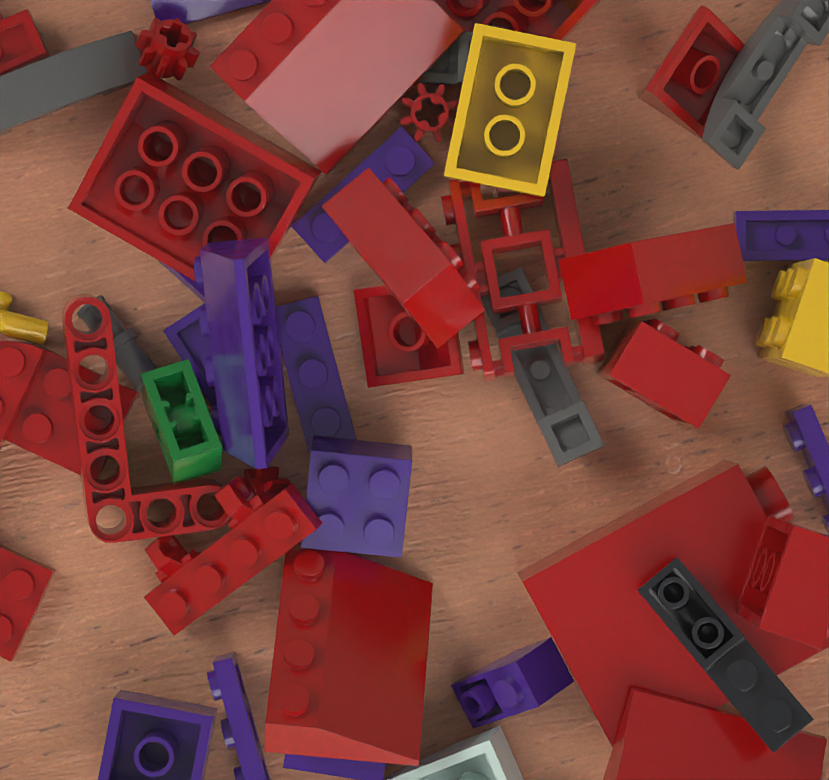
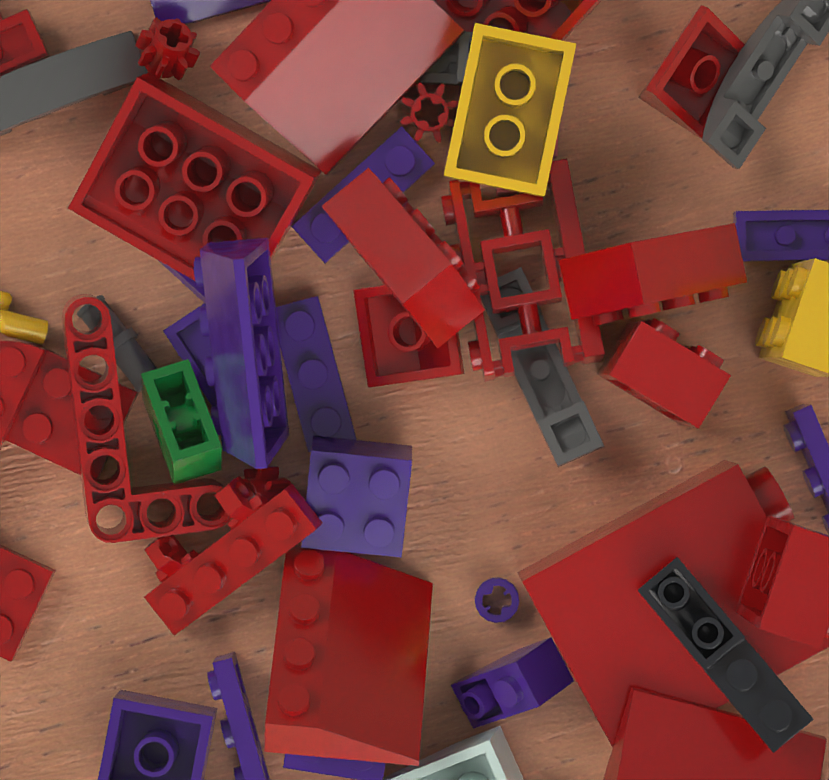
none -> dark purple bush [475,577,519,623]

